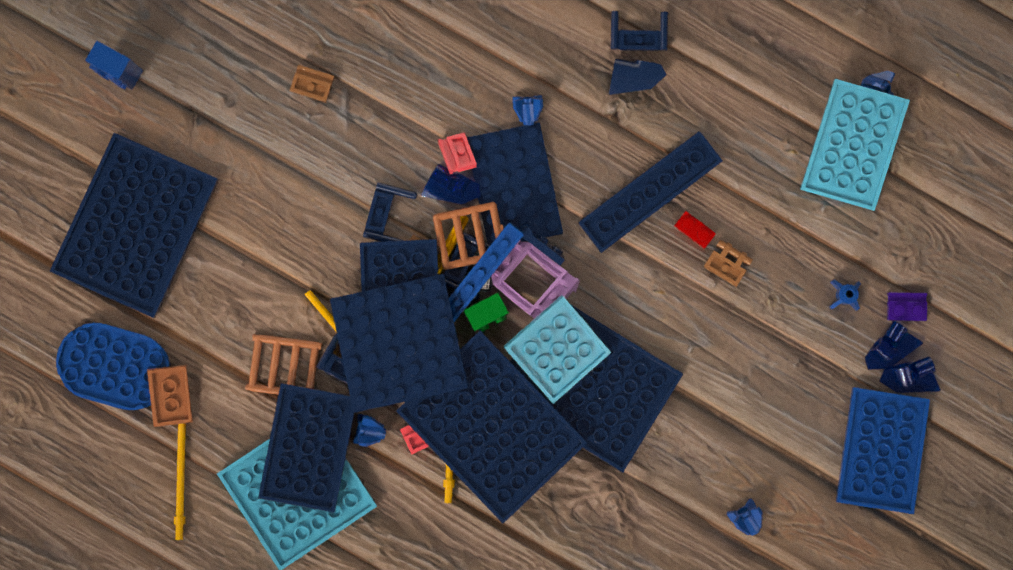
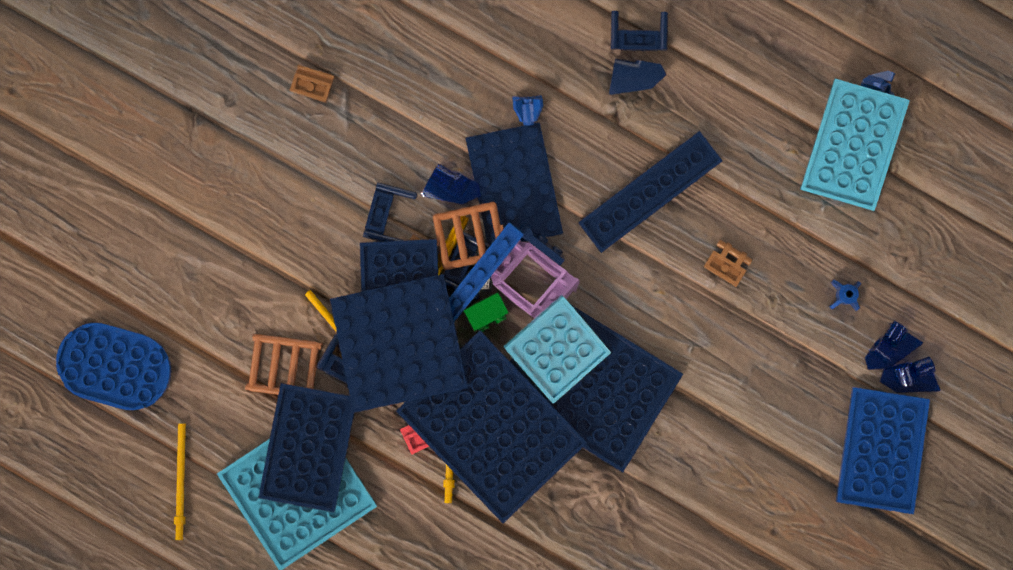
dark blue plate [50,133,219,318] -> none
blue brick [85,40,144,90] -> none
nougat tile [147,365,193,427] -> none
blue brick [353,414,386,447] -> none
coral plate [438,132,477,174] -> none
red plate [674,211,716,249] -> none
blue brick [727,498,763,536] -> none
dark purple plate [887,292,927,321] -> none

